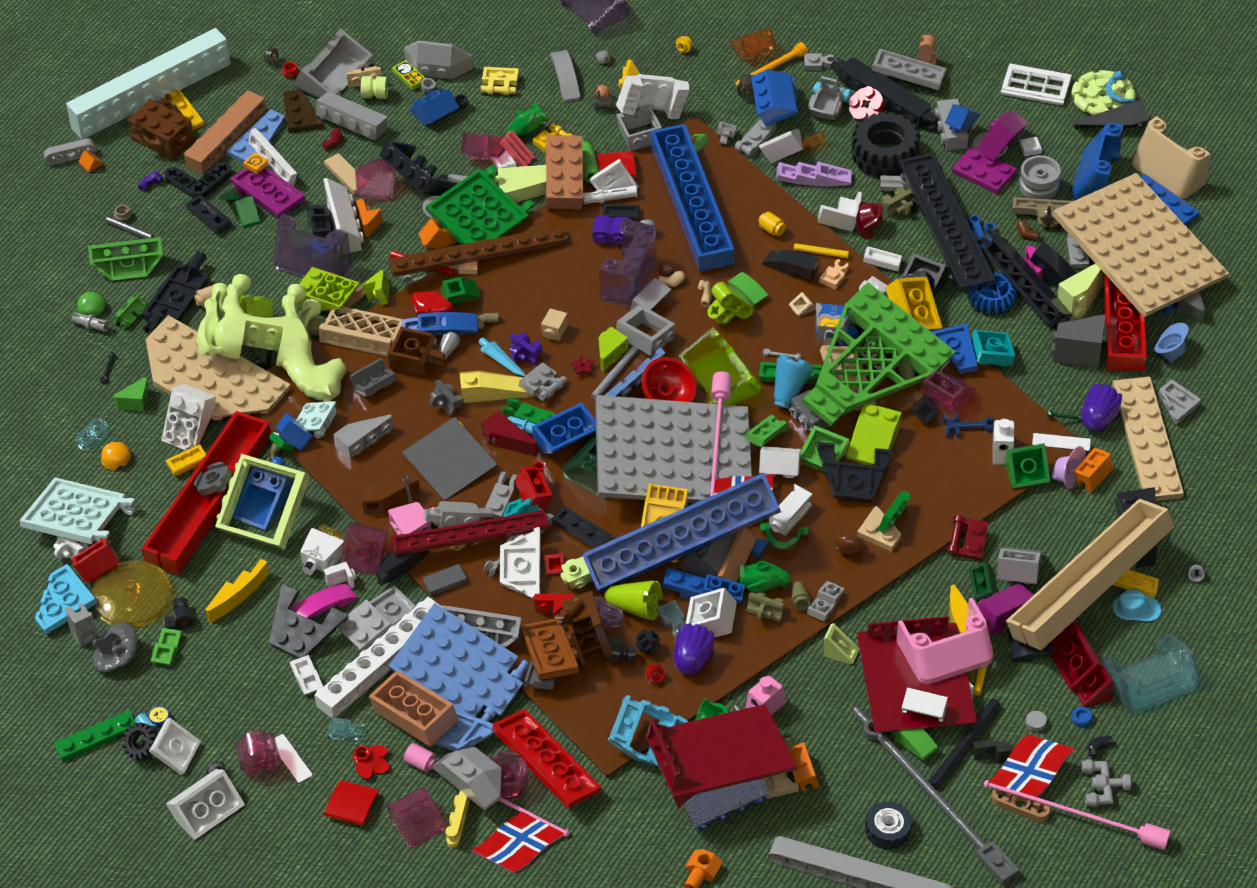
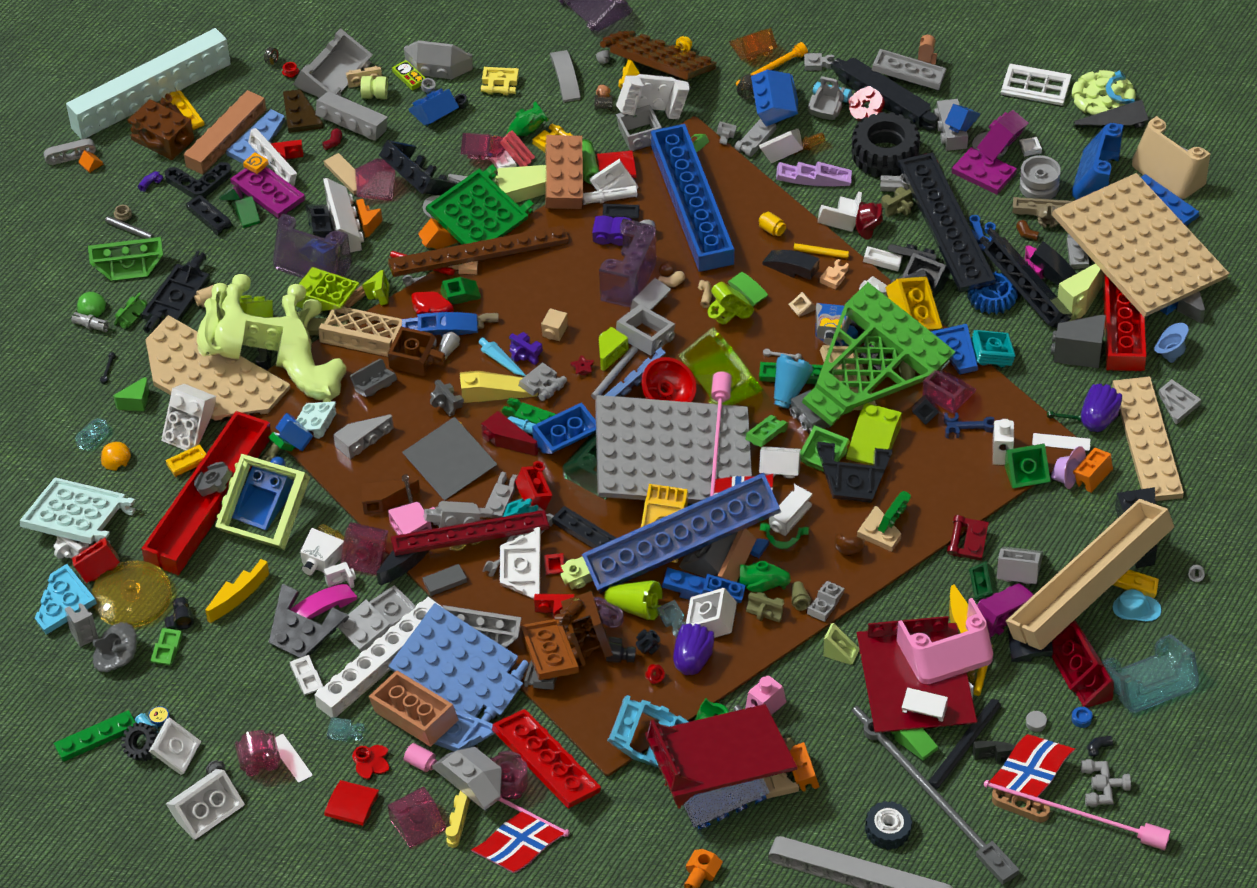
none -> red slope [270,140,304,160]
none -> reddish brown plate [600,31,717,80]
none -> black hinge [888,244,939,262]

